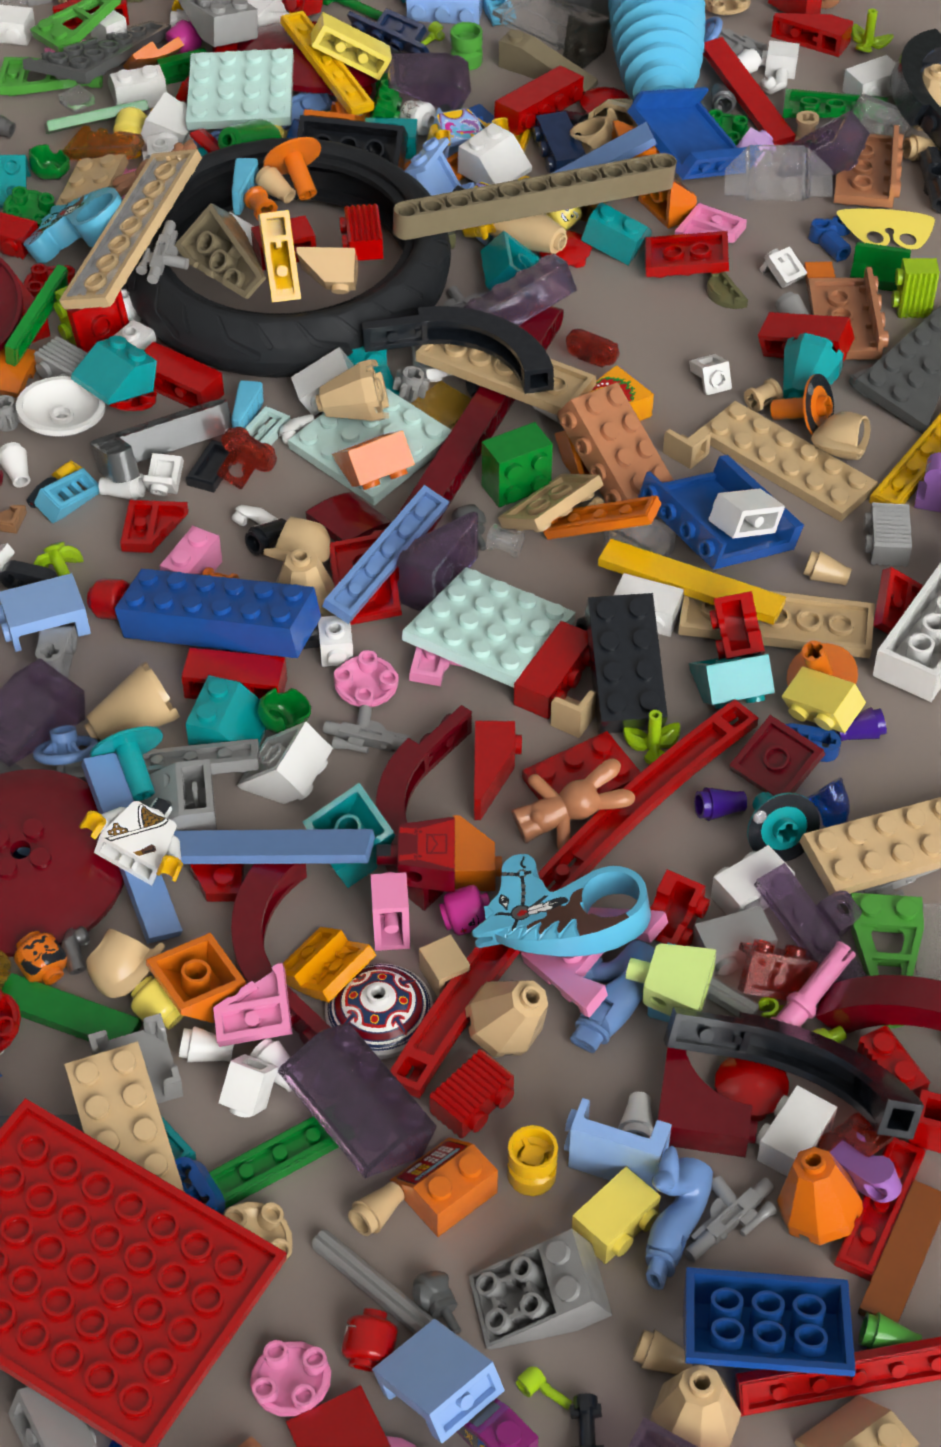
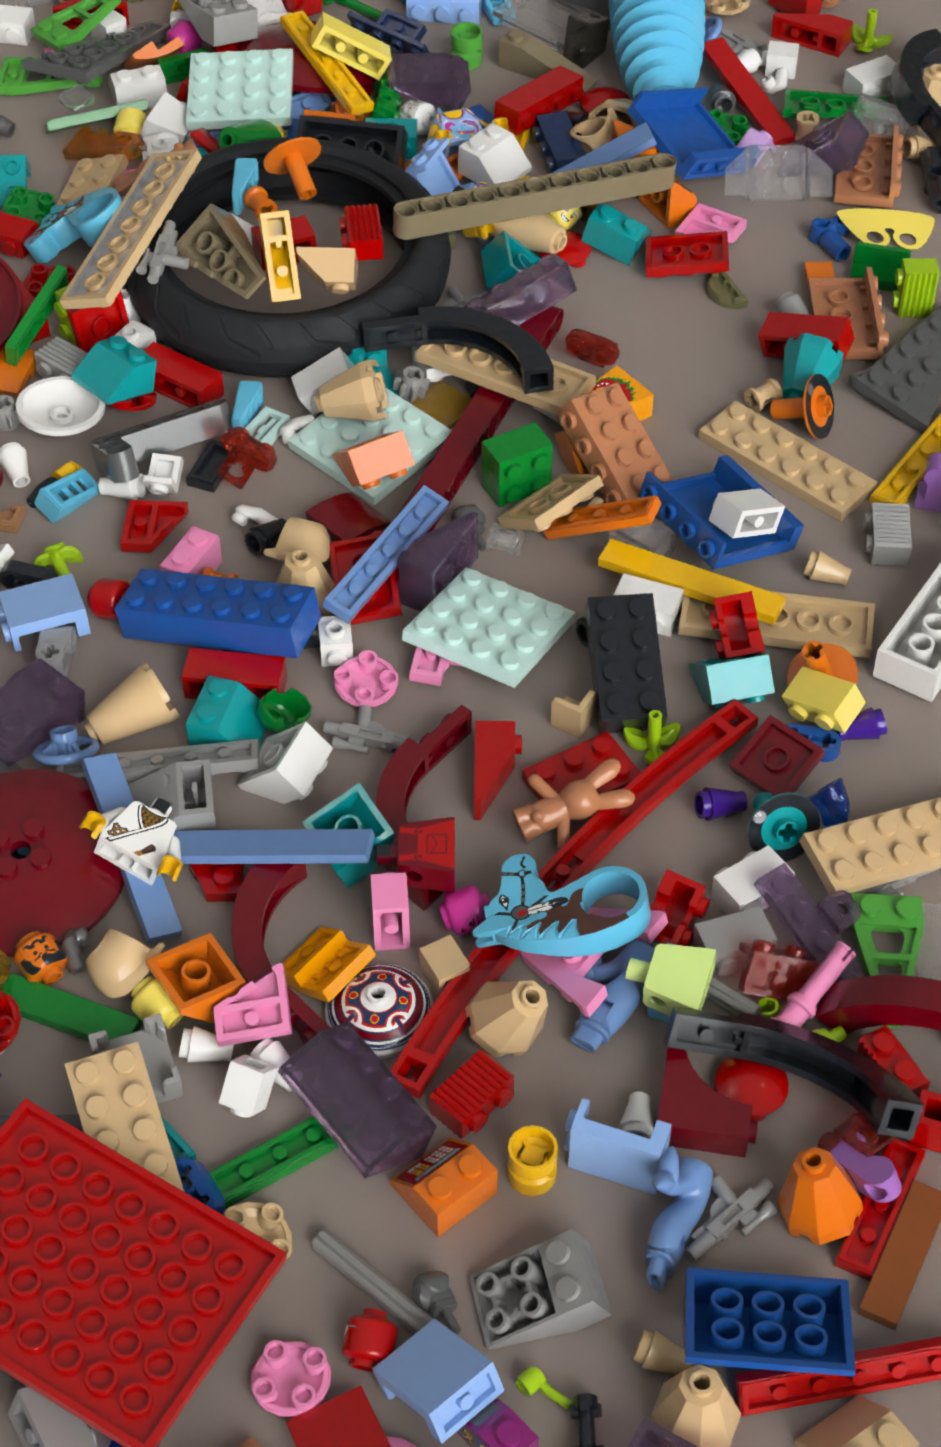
green hair [29,144,70,180] -> none
teal piece [89,726,163,801] -> none
tan cone [255,166,296,204] -> none
tan cone [348,1181,405,1236] -> none
lime hand [421,21,445,45] -> none
orange slope [453,815,502,891] -> none
red brick [514,621,591,719] -> none
light yellow brick [572,1167,660,1265] -> none
tan panel [663,427,711,469] -> none
white bracket [689,354,732,395] -> none
white brick [756,1085,837,1177] -> none
white bracket [759,246,807,288] -> none
tan piece [810,411,871,460] -> none
bright green cone [858,1312,922,1350] -> none
red wing [874,567,924,635] -> none

